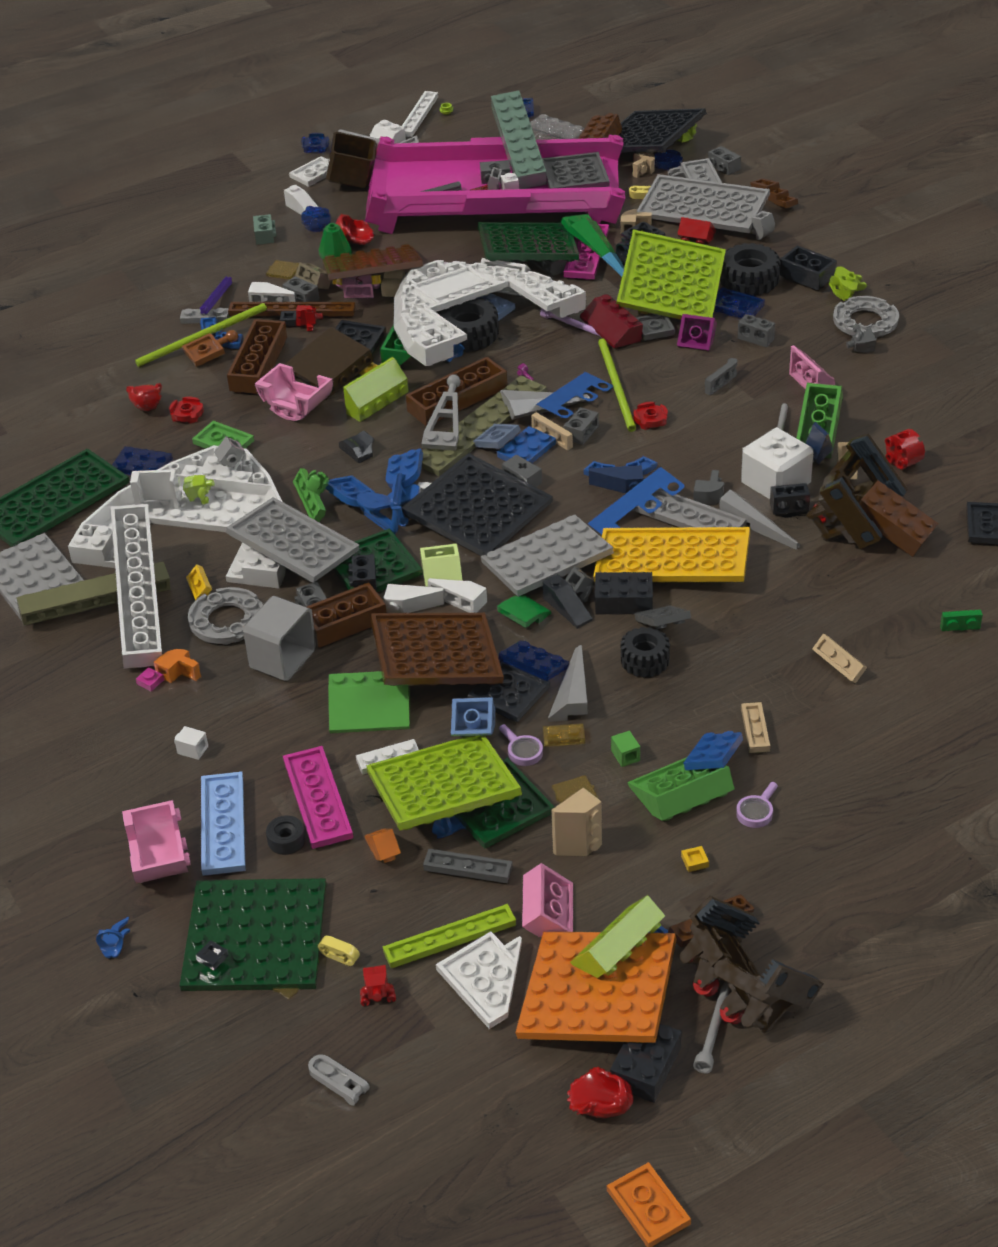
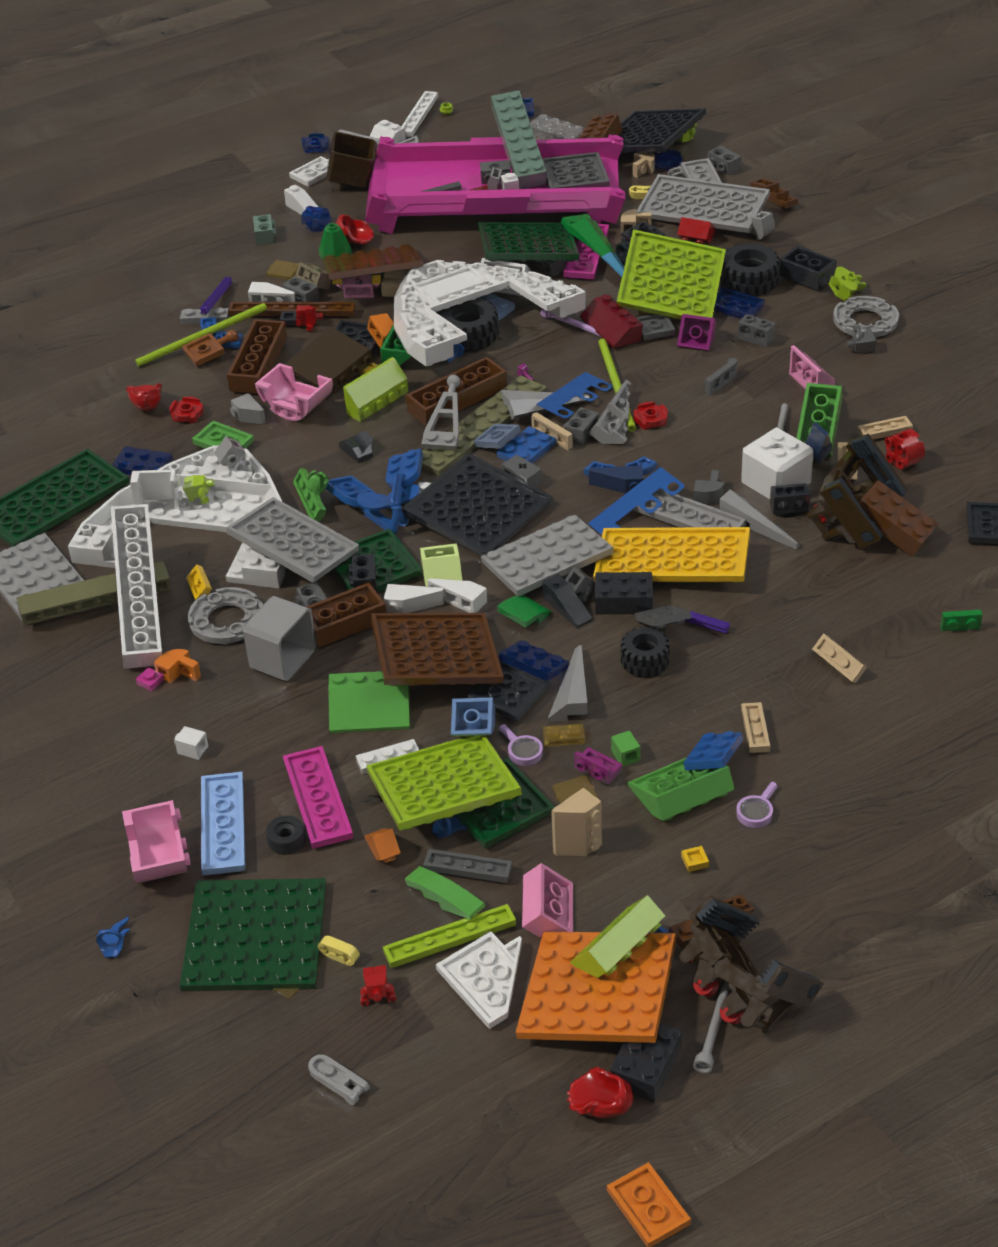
black plate [196,940,229,970] -> none
none -> light grey slope [230,393,266,424]
none -> orange slope [367,313,394,349]
none -> bright green slope [405,866,485,919]
none -> magenta bracket [574,747,622,784]
none -> light grey wedge [589,380,631,444]
none -> dark purple axle [682,608,730,633]
none -> tan plate [857,416,913,439]

